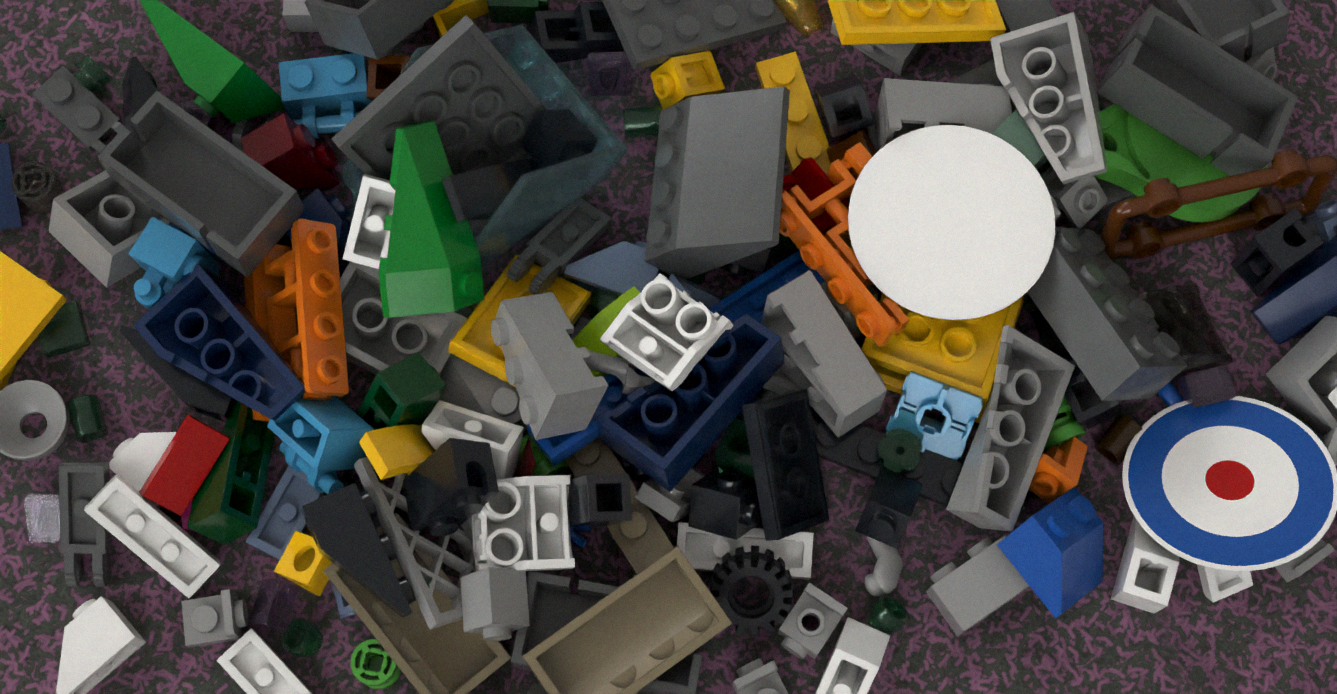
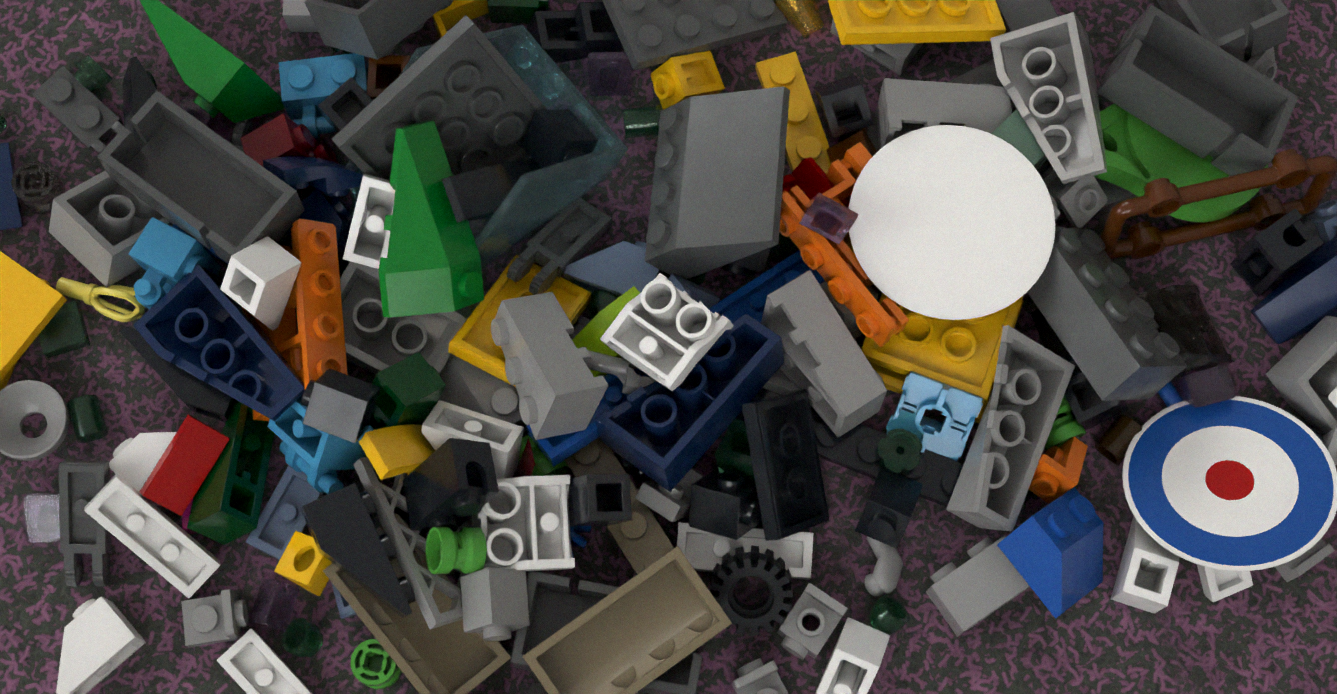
none -> light yellow piece [56,277,145,322]
none -> white slope [220,236,302,331]
none -> dark blue slope [263,156,363,197]
none -> brick [301,368,381,443]
none -> black brick [318,77,373,133]
none -> bright green wheel [425,527,487,574]
none -> slope [800,192,859,244]

